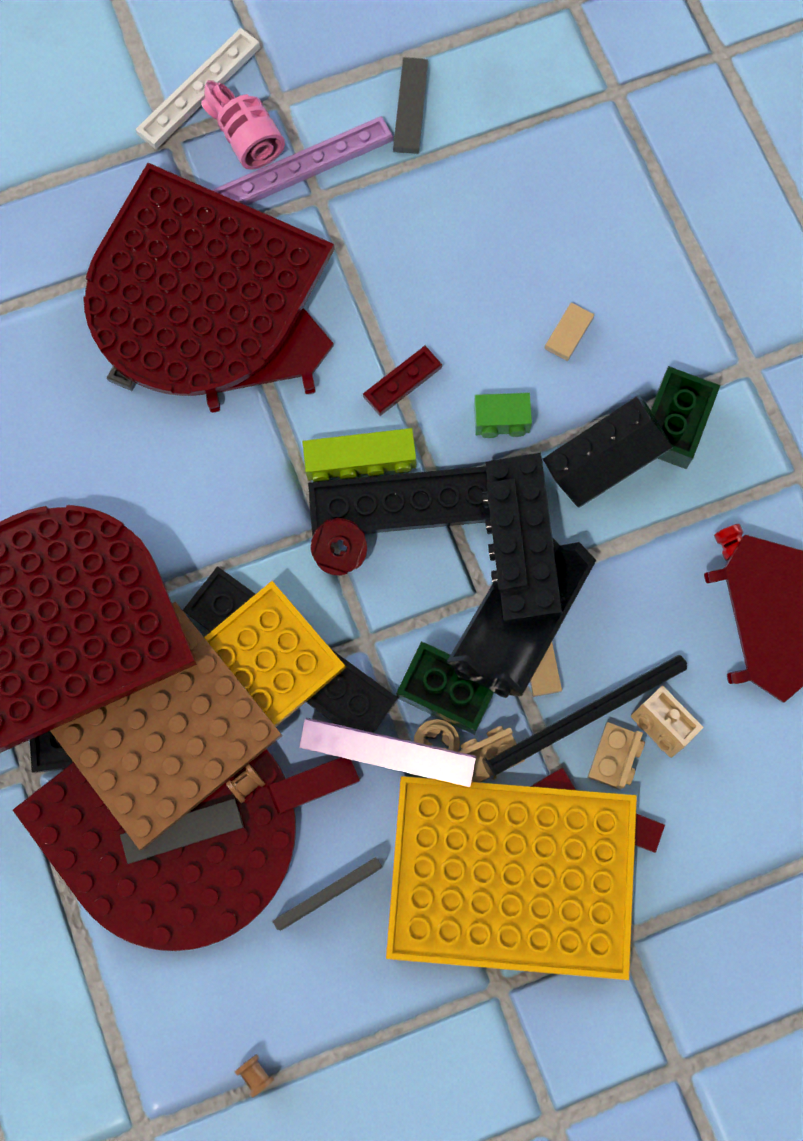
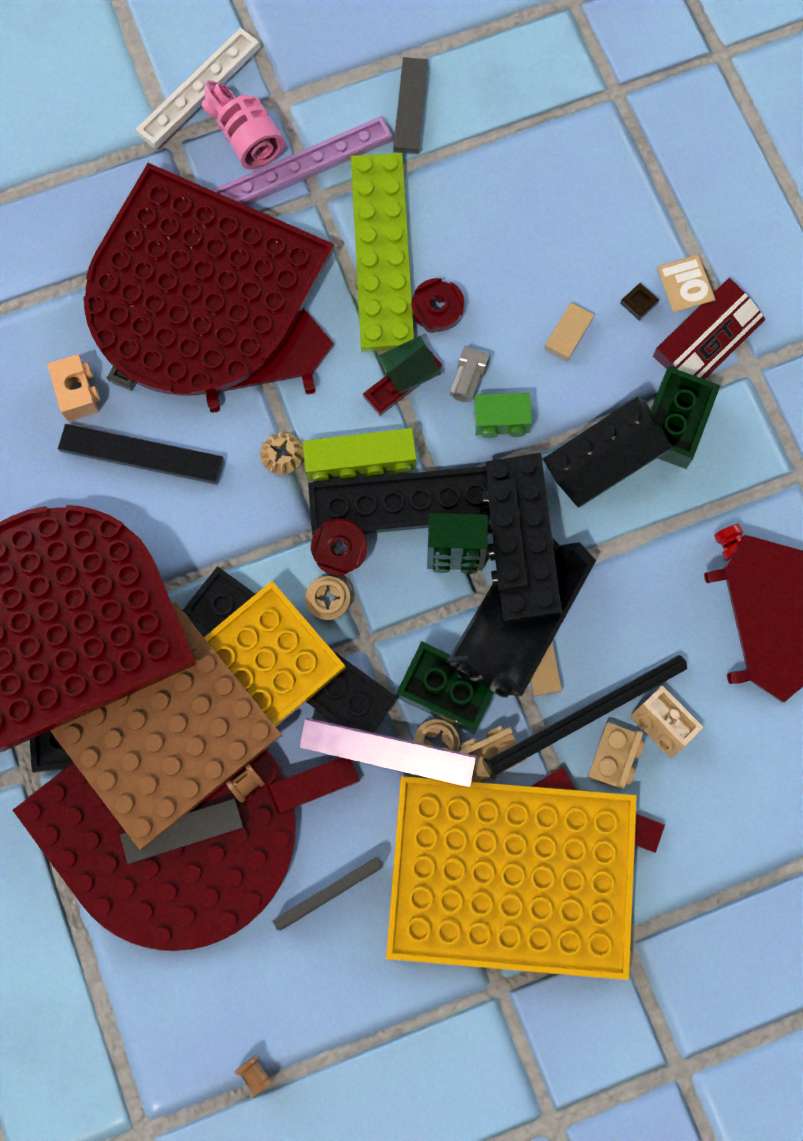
none -> light nougat brick [47,354,100,422]
none -> black tile [58,424,224,485]
none -> tan gear [260,431,304,475]
none -> tan gear [305,576,351,621]
none -> lime plate [351,153,414,352]
none -> clear green piece [378,336,441,395]
none -> dark red plate [411,278,464,333]
none -> dark green brick [427,513,488,574]
none -> light grey piece [450,346,491,403]
none -> dark brown tile [620,283,659,321]
none -> dark red slope [653,278,765,379]
none -> sticker [657,255,715,312]

